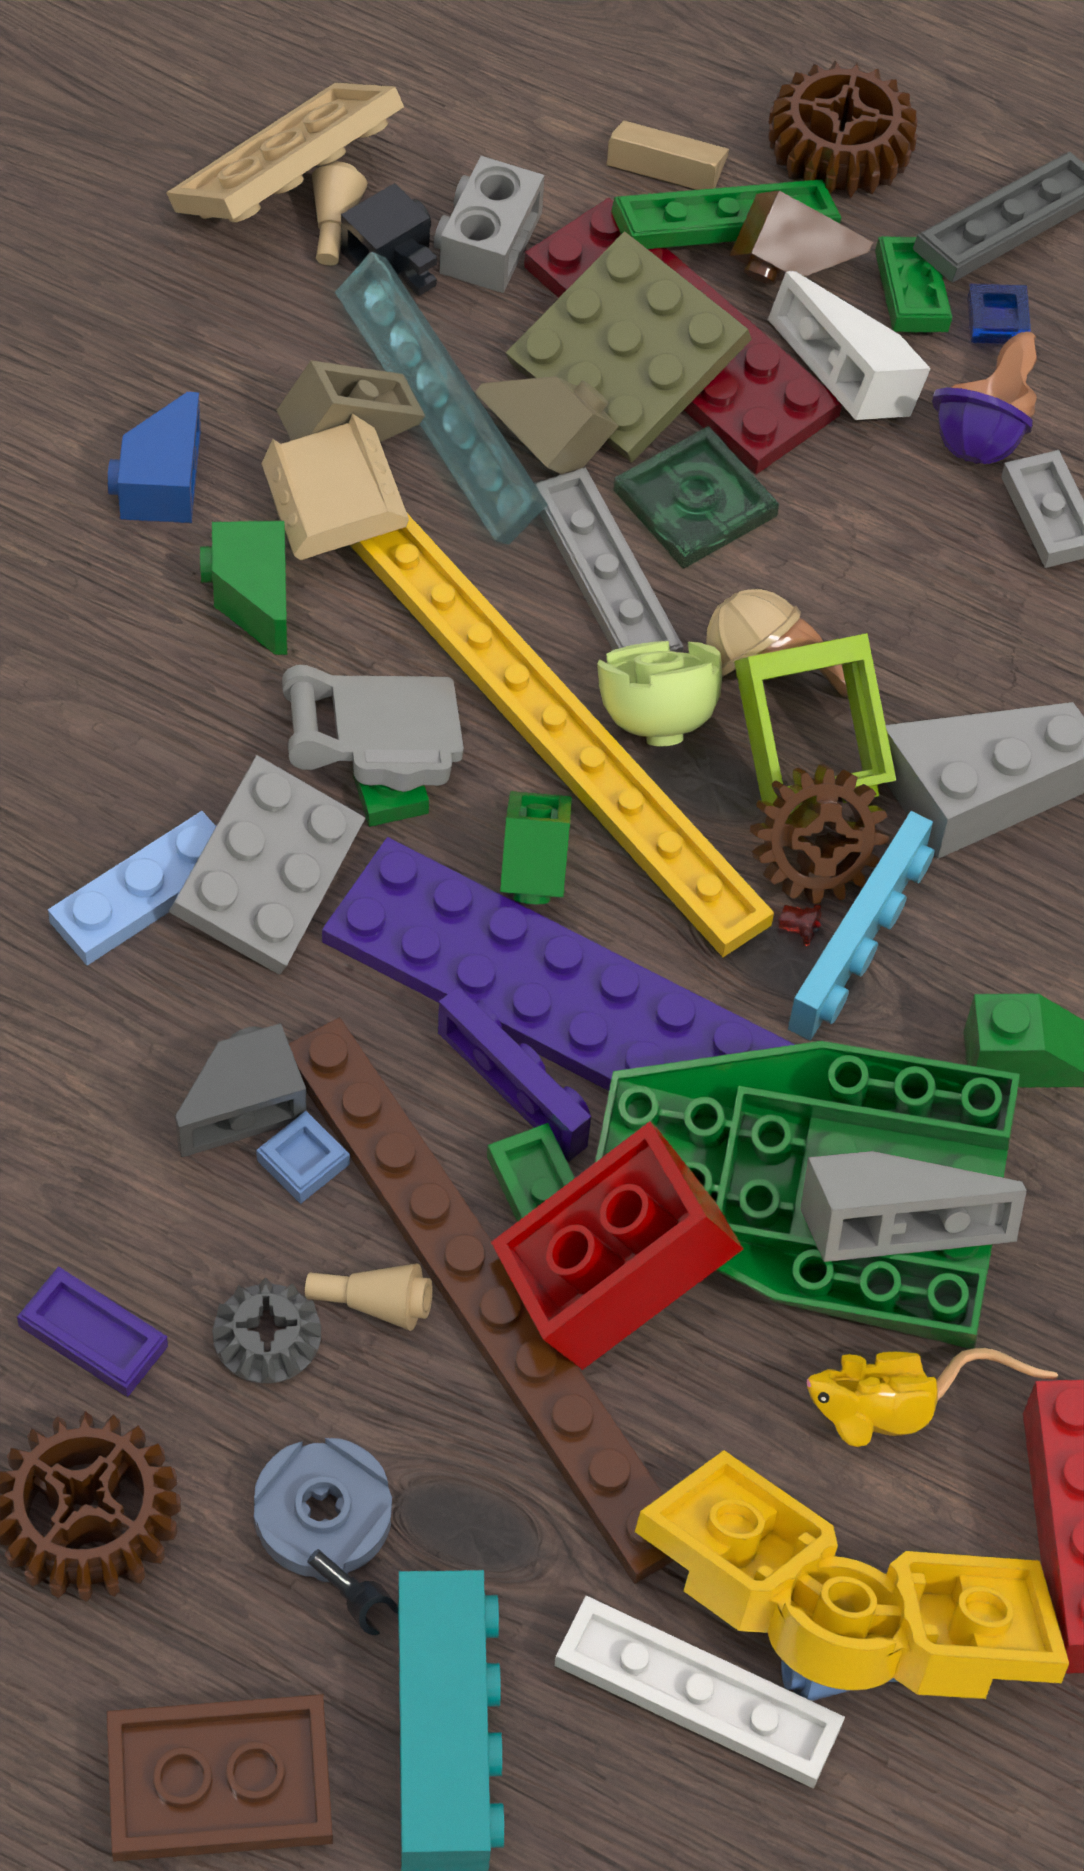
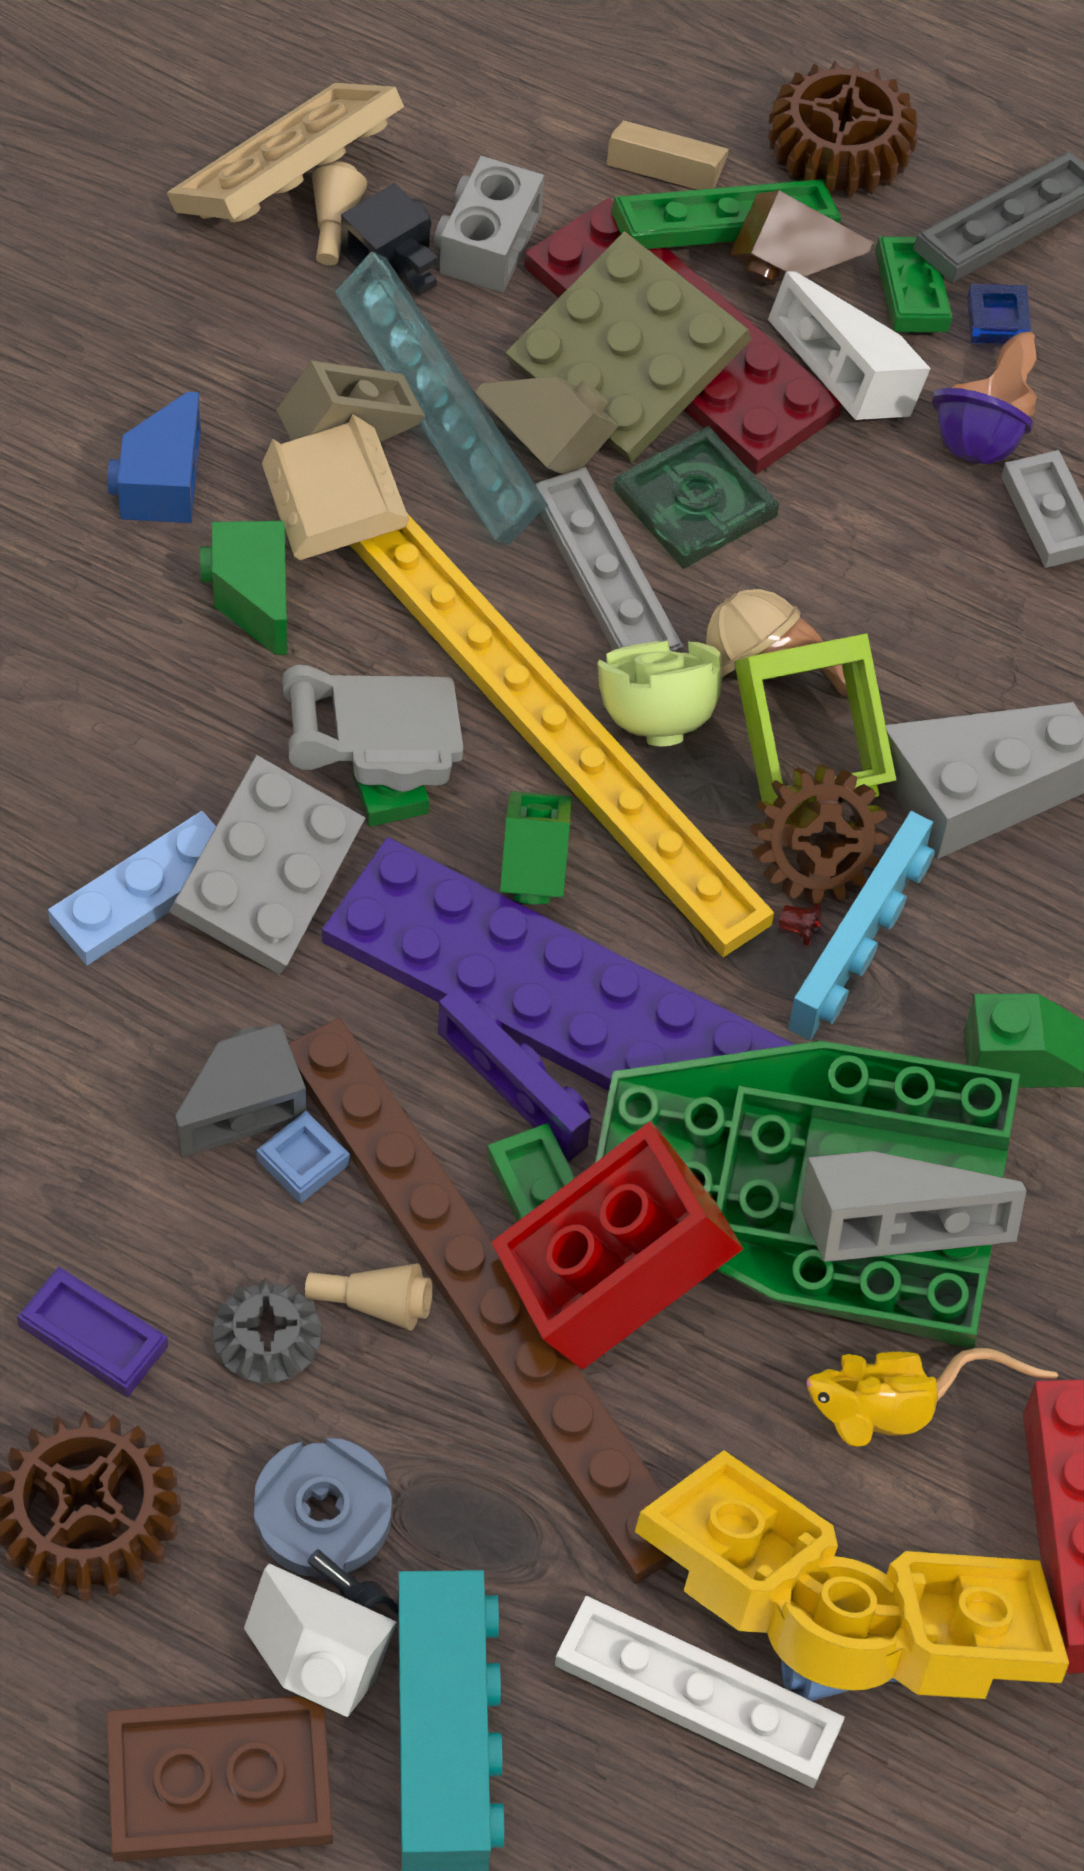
none -> white slope [244,1563,397,1717]

